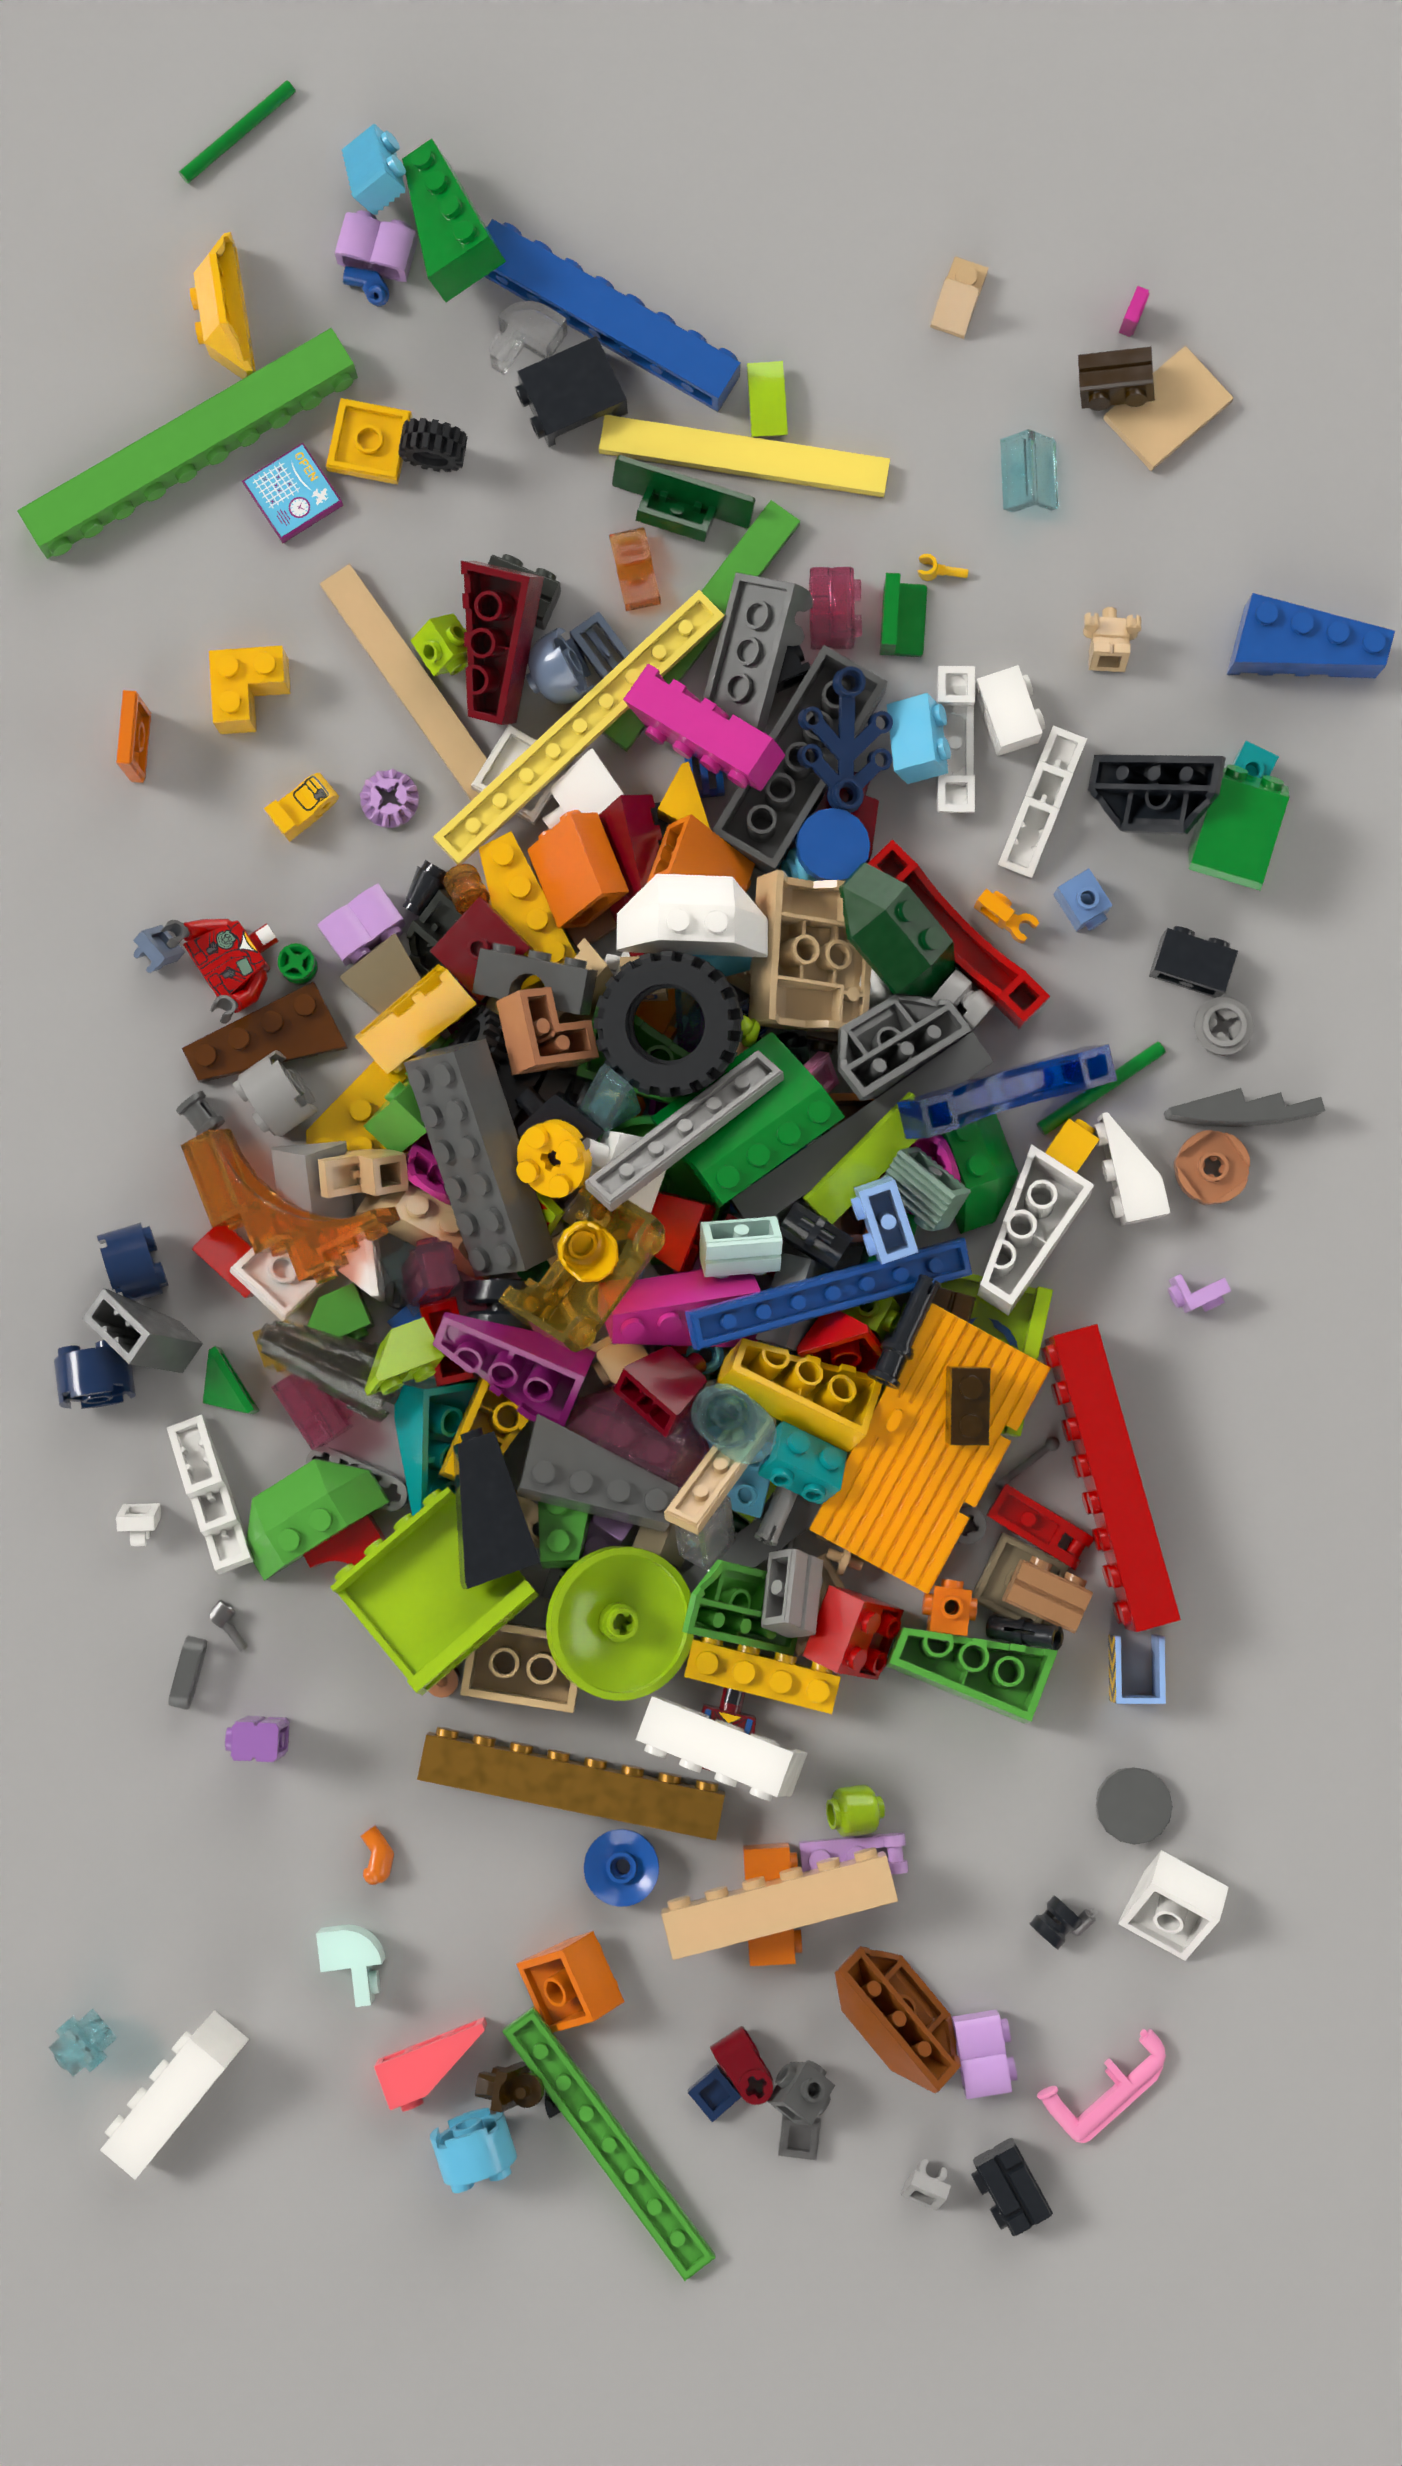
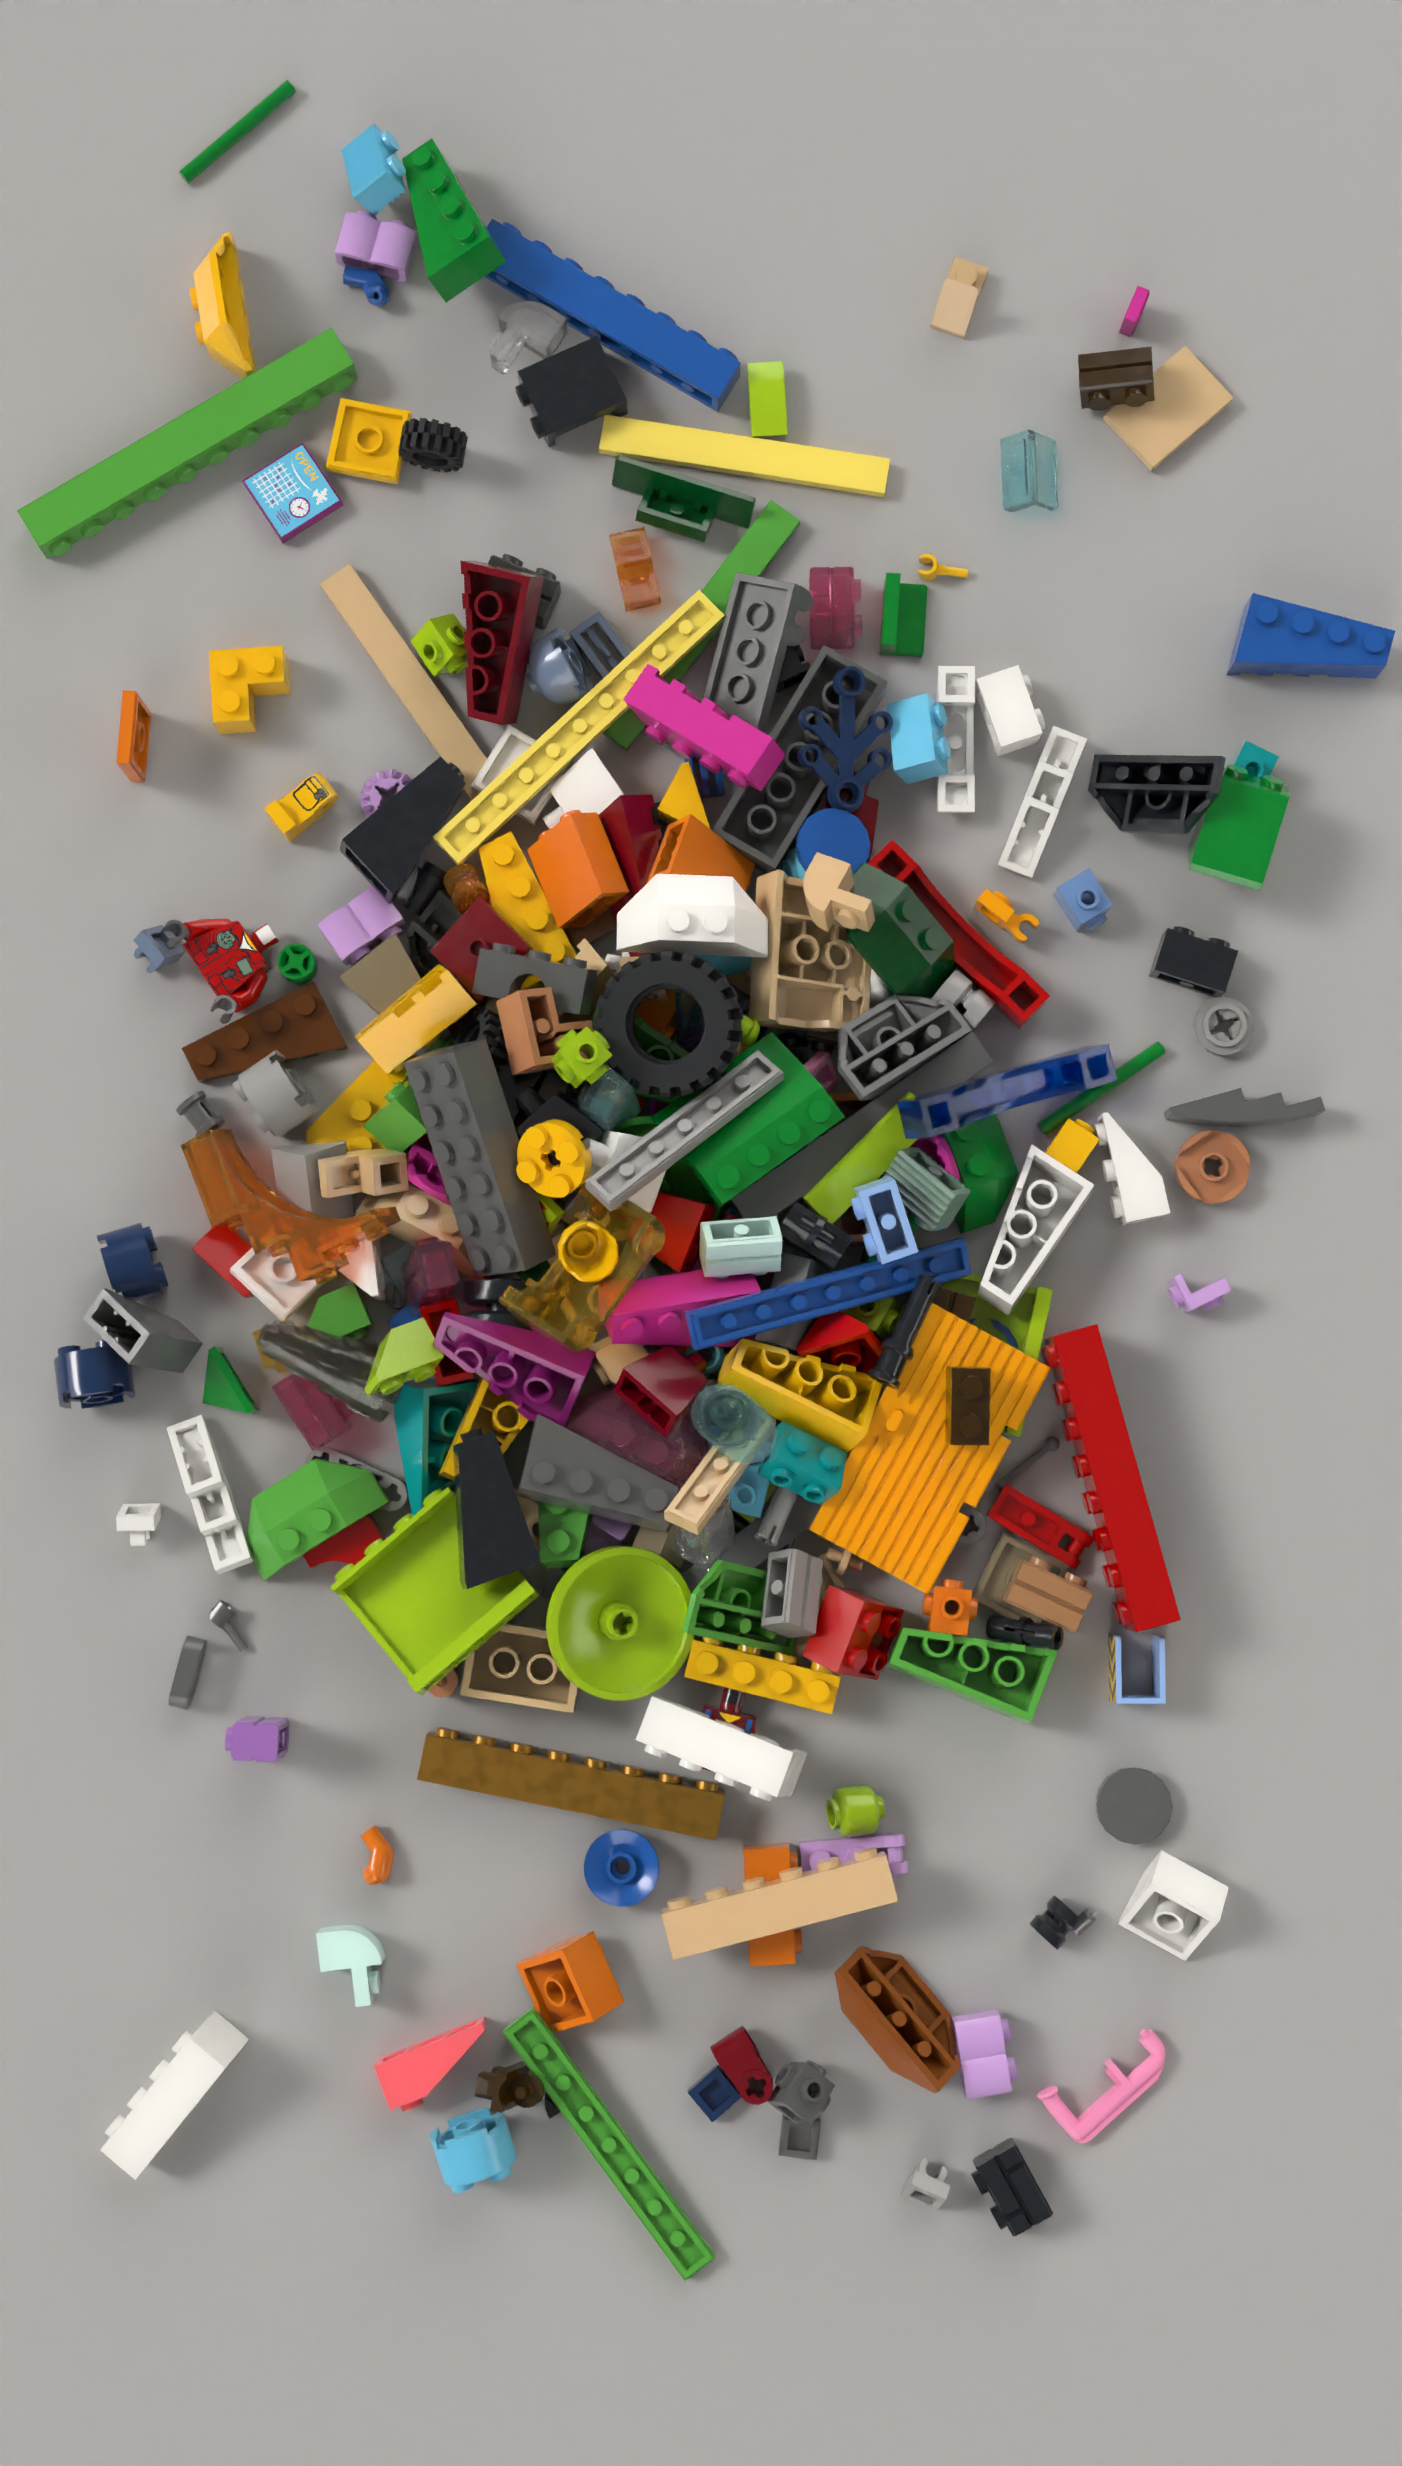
clear light blue brick [48,2009,117,2077] -> none
tan piece [1083,607,1141,672] -> none
none -> black slope [340,756,466,904]
none -> lime brick [550,1026,613,1088]
none -> tan brick [803,852,875,932]

